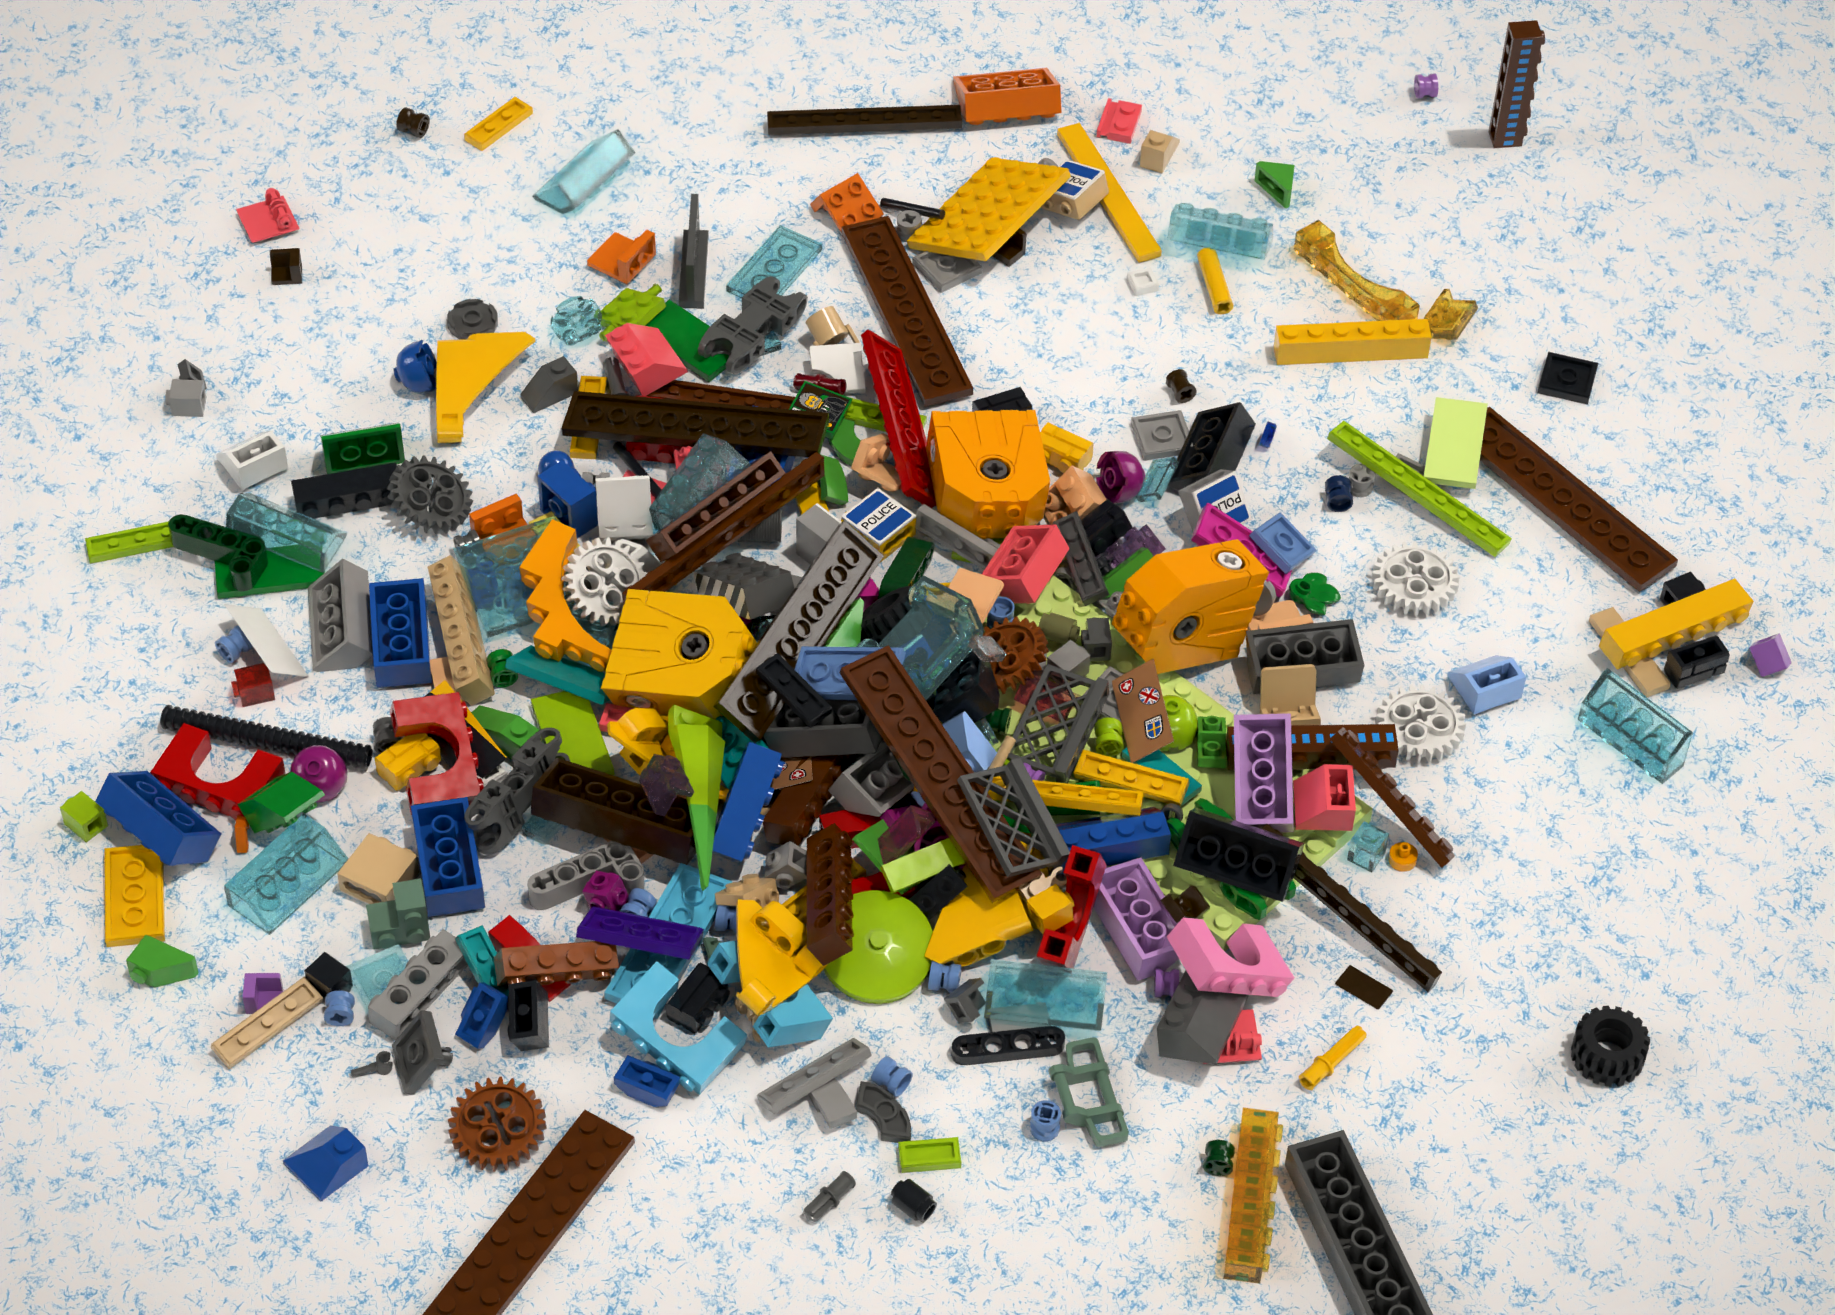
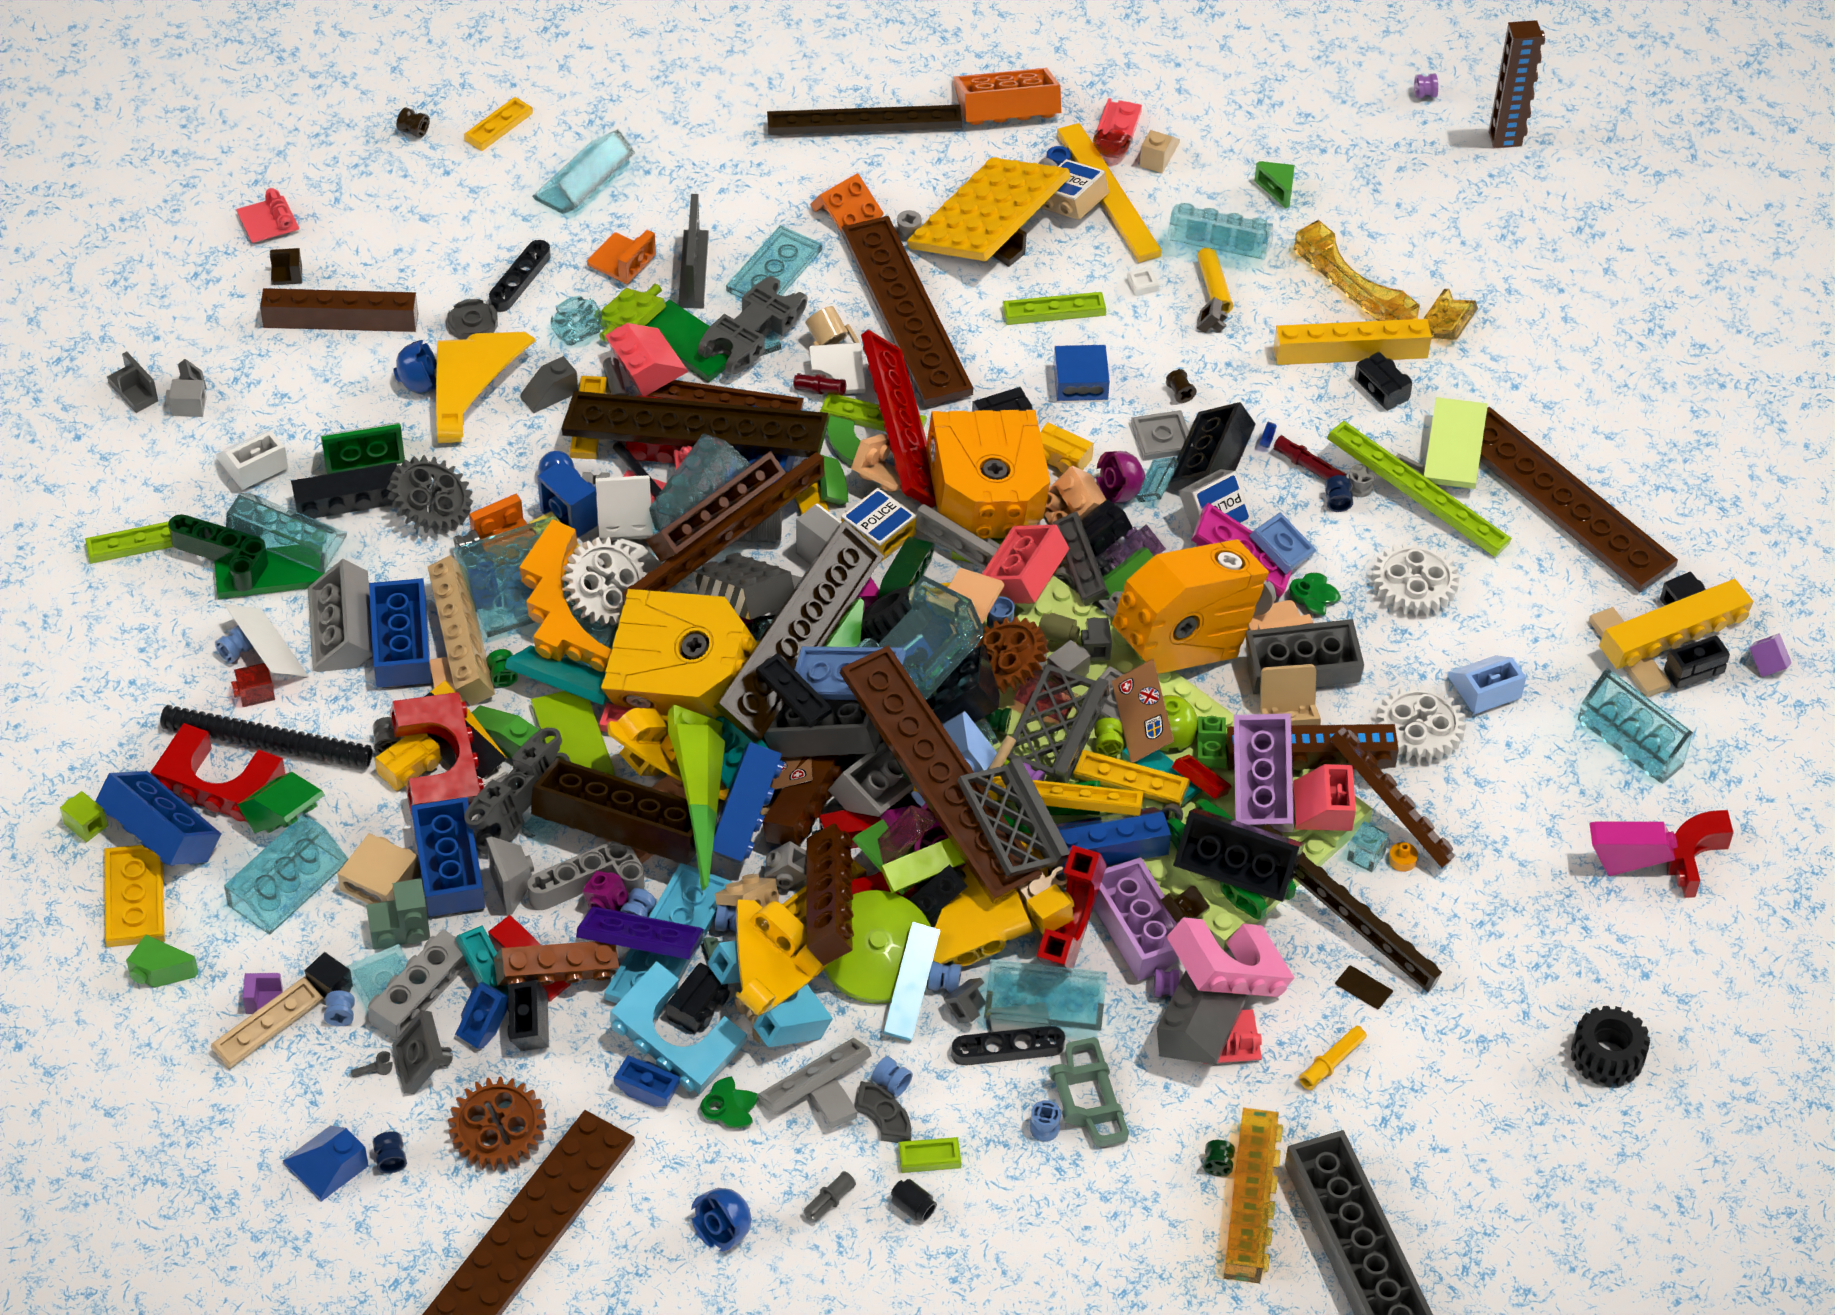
orange tile [235,815,249,853] -> none
magenta cylinder [290,745,348,803] -> none
bracket [639,754,694,816] -> none
tile [789,381,852,439] -> none
black bar [880,198,945,220] -> none
light grey tile [912,251,982,293] -> none
clear tile [968,636,1007,662] -> none
black tile [1537,352,1598,405] -> none
none -> dark grey panel [107,351,158,413]
none -> reddish brown brick [260,288,419,332]
none -> dark blue wheel [372,1131,407,1174]
none -> light grey slope [486,837,534,916]
none -> black beam [489,240,551,312]
none -> blue cylinder [691,1188,752,1252]
none -> green plate [700,1076,758,1128]
none -> tile [883,922,940,1042]
none -> lime tile [1002,292,1106,325]
none -> blue tile [1046,146,1071,166]
none -> blue piece [1053,345,1110,403]
none -> clear red hair [1093,129,1133,159]
none -> red tile [1172,754,1232,799]
none -> dark brown tile [1197,297,1228,333]
none -> dark red pin [1273,435,1347,480]
none -> black brick [1354,352,1413,411]
none -> dark pink slope [1589,821,1678,876]
none -> red arch [1667,810,1734,898]

